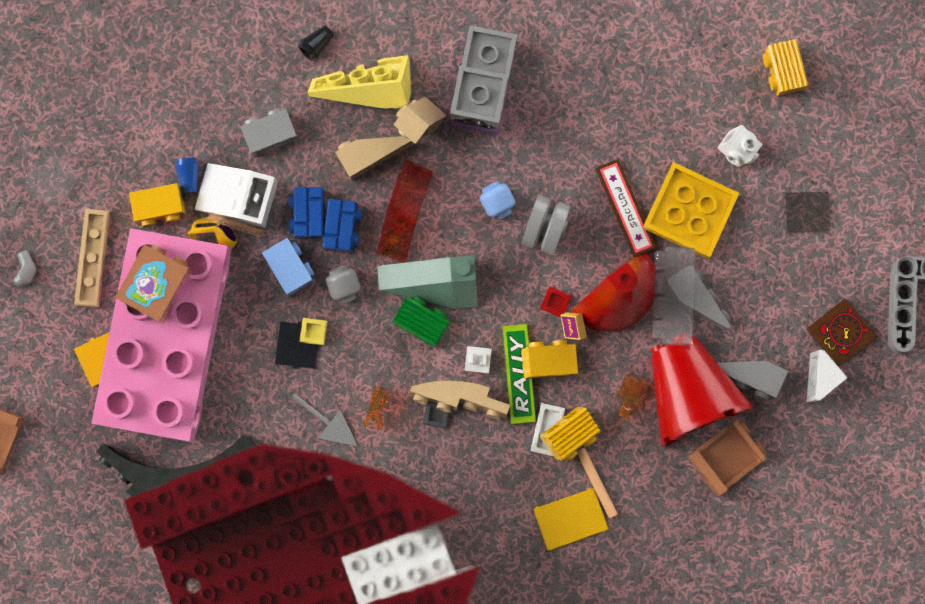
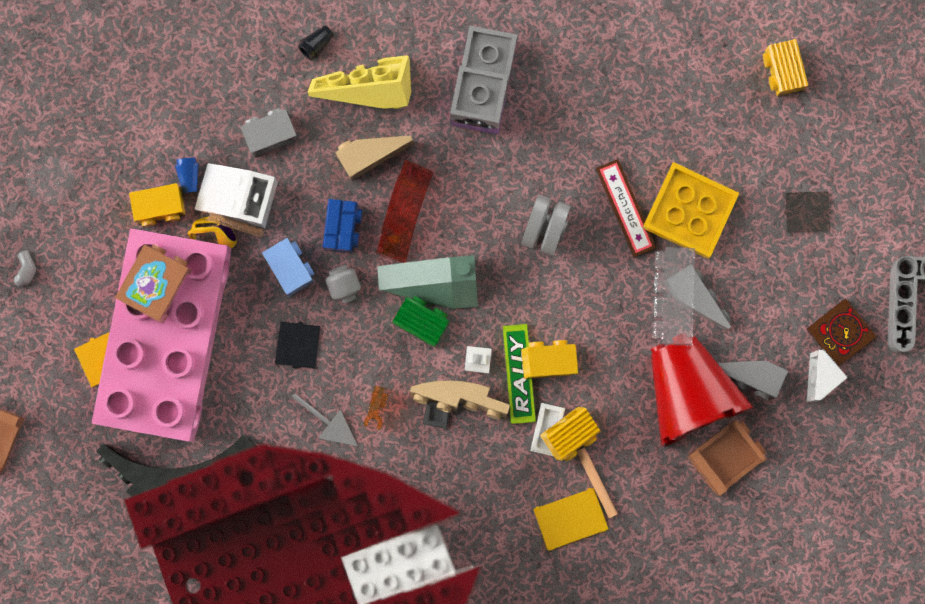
tan tile [74,209,110,308] -> none
blue brick [289,187,325,239] -> none
light yellow tile [299,318,328,346] -> none
tan brick [393,97,447,144] -> none
light blue head [480,181,515,219] -> none
red tile [540,286,572,318] -> none
tile [561,312,587,340] -> none
red cone [570,253,657,332] -> none
clear orange plate [616,374,648,420] -> none
white brick [717,125,763,167] -> none

